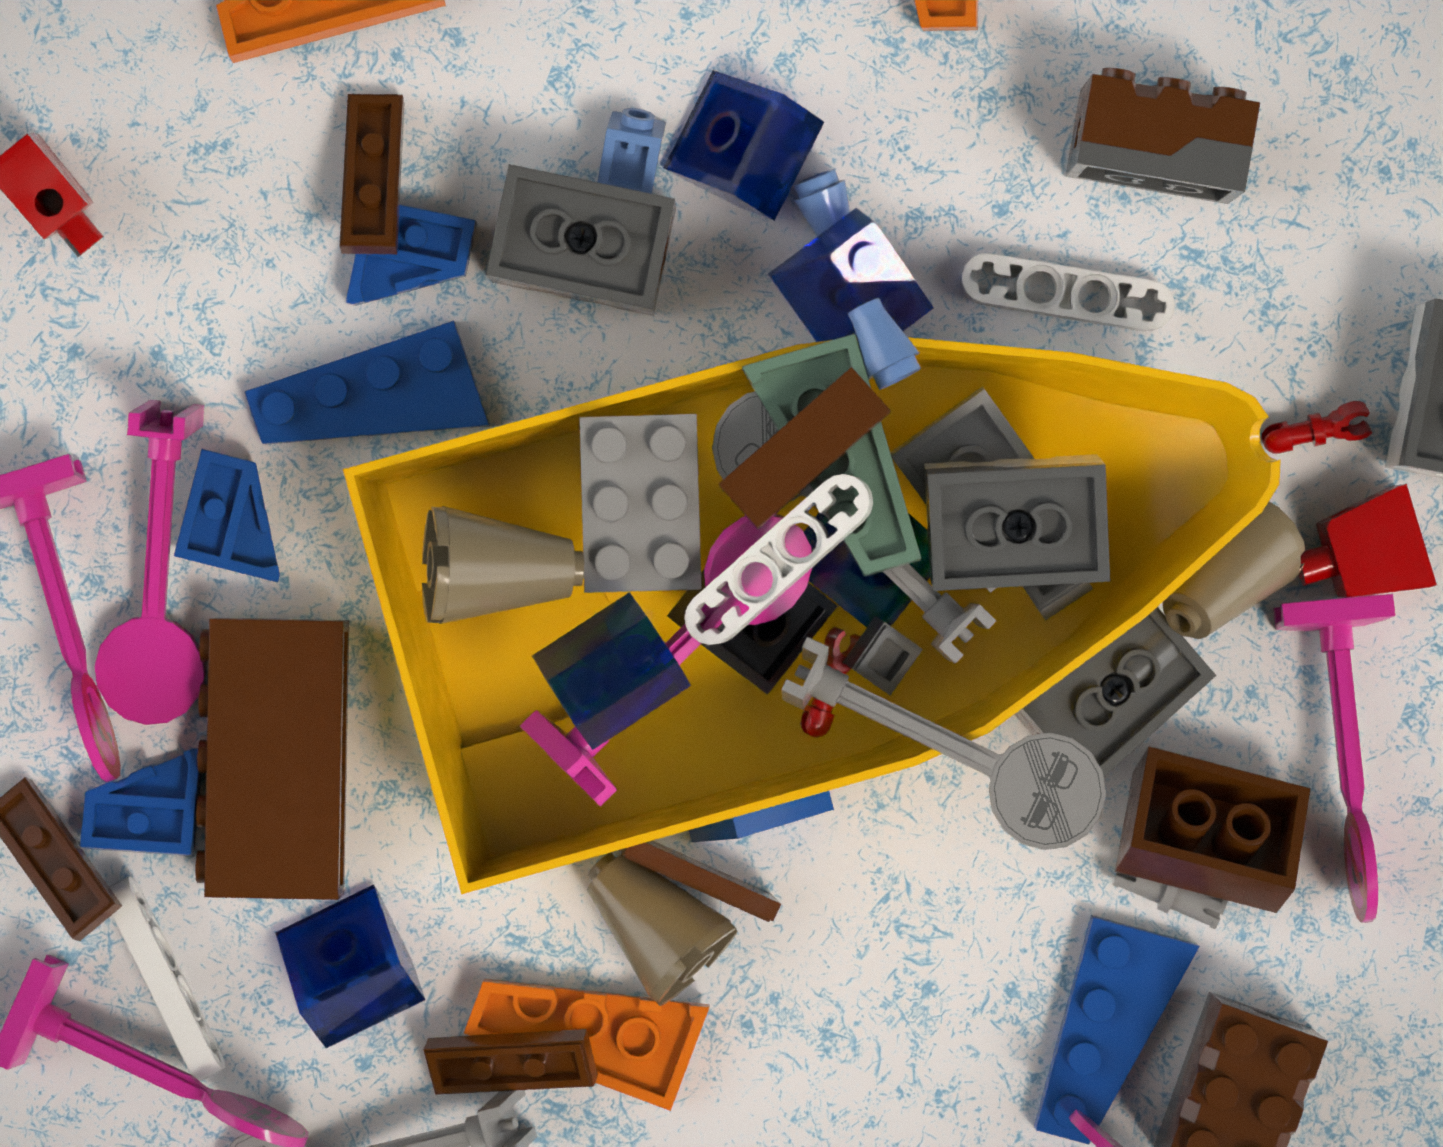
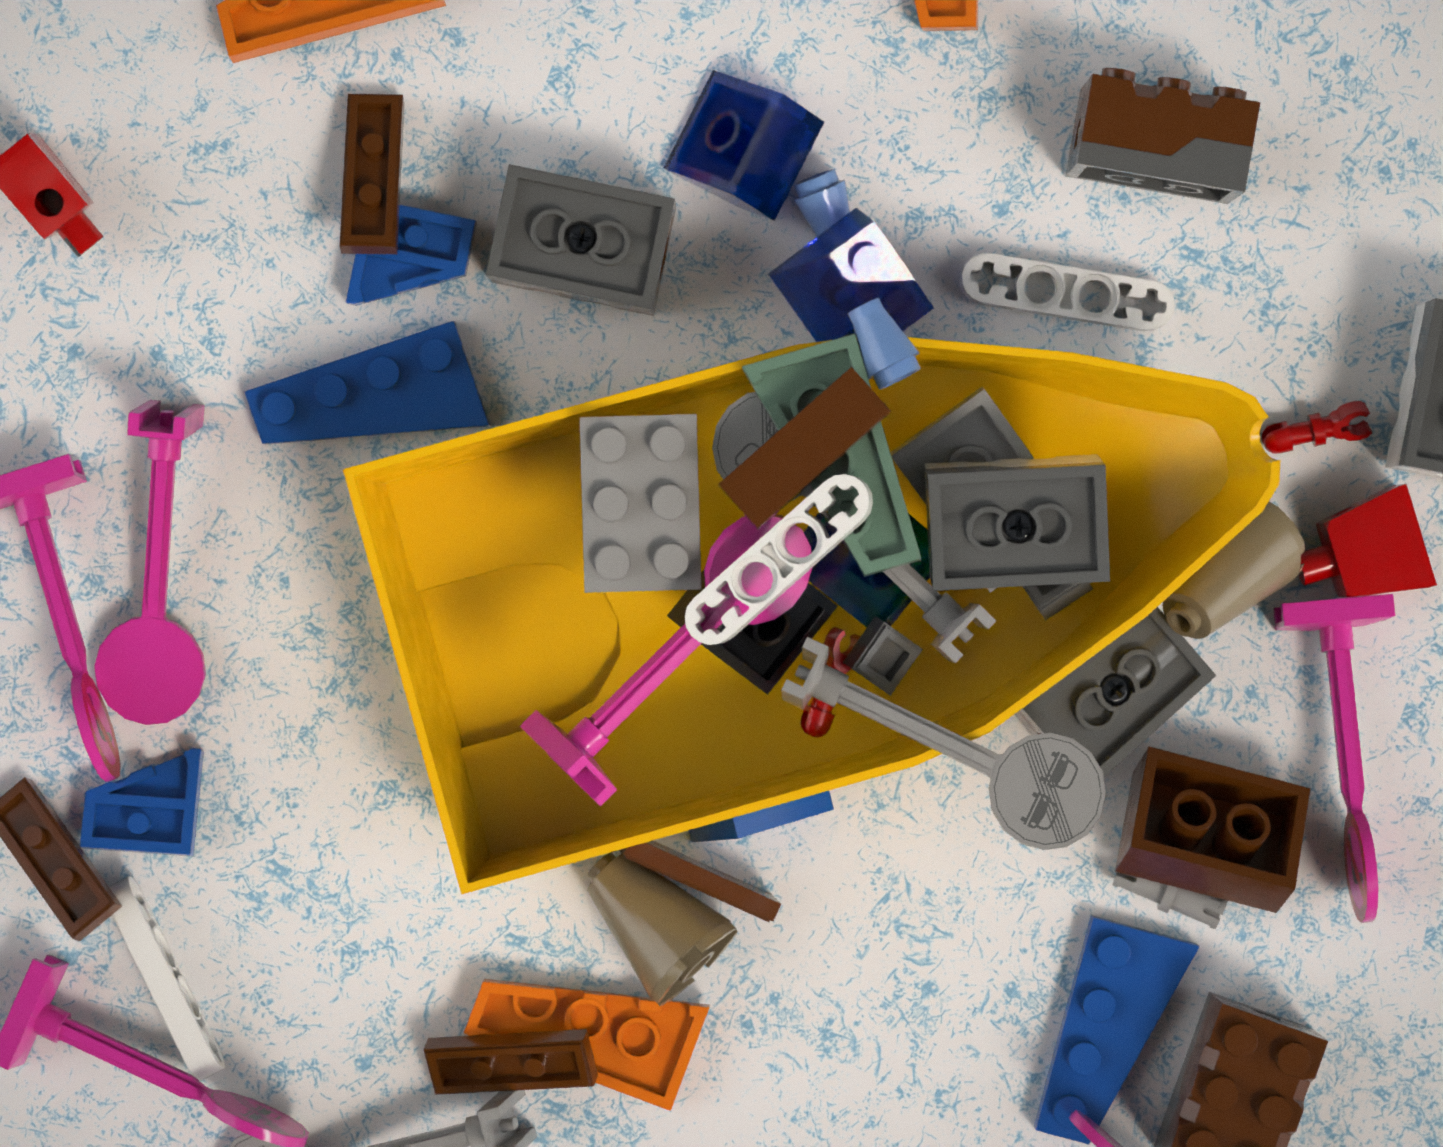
blue wing [174,449,280,583] -> none
reddish brown brick [195,618,350,900] -> none
clear blue slope [275,884,425,1048] -> none
dark tan cone [422,506,584,624] -> none
clear blue slope [532,592,691,750] -> none
medium blue bracket [597,108,666,194] -> none

